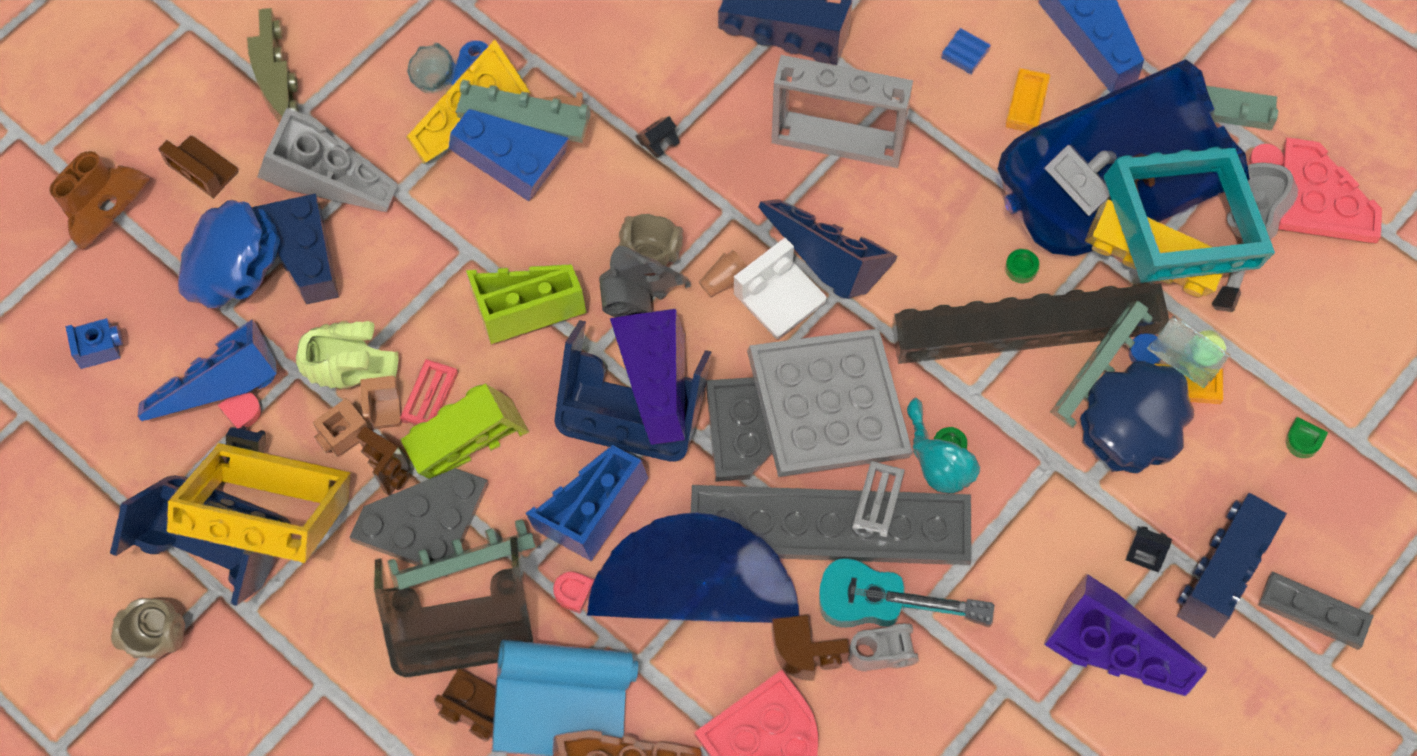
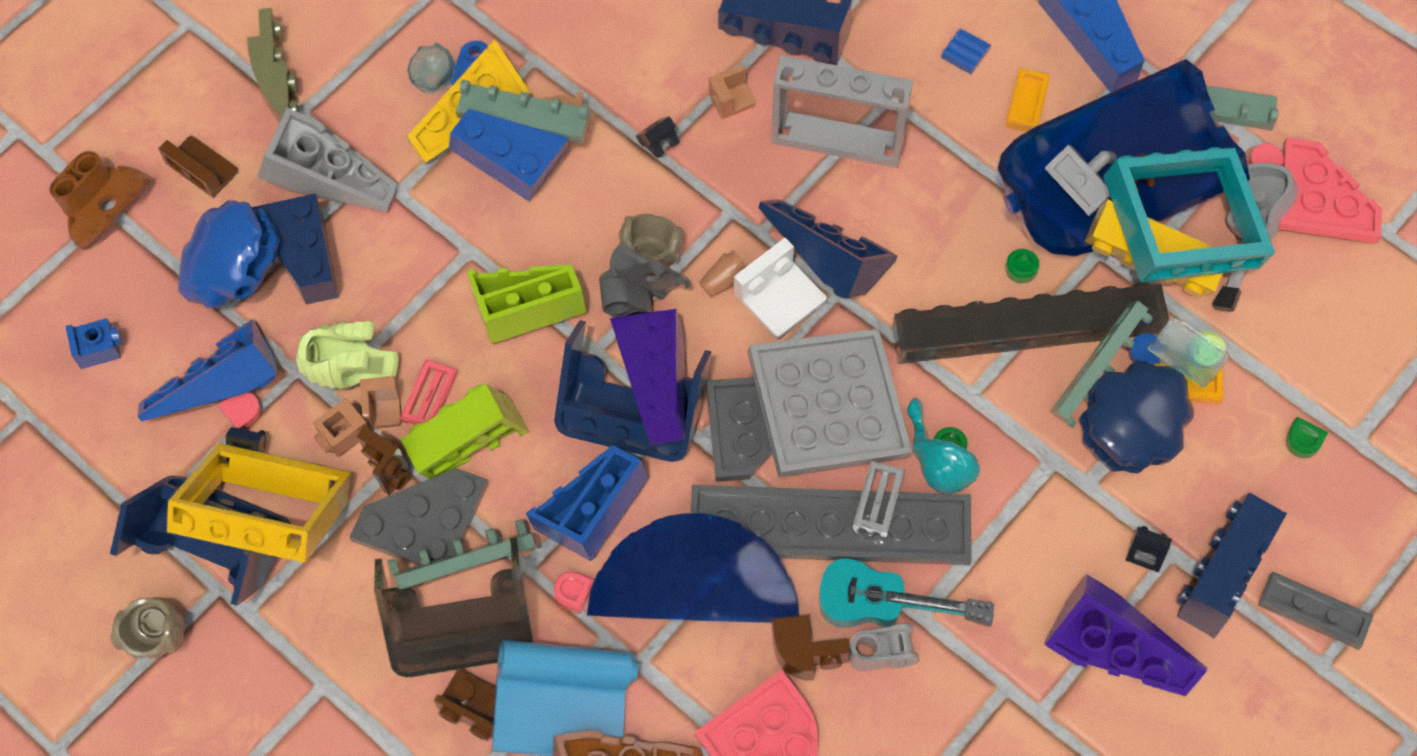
none -> nougat panel [708,65,756,119]

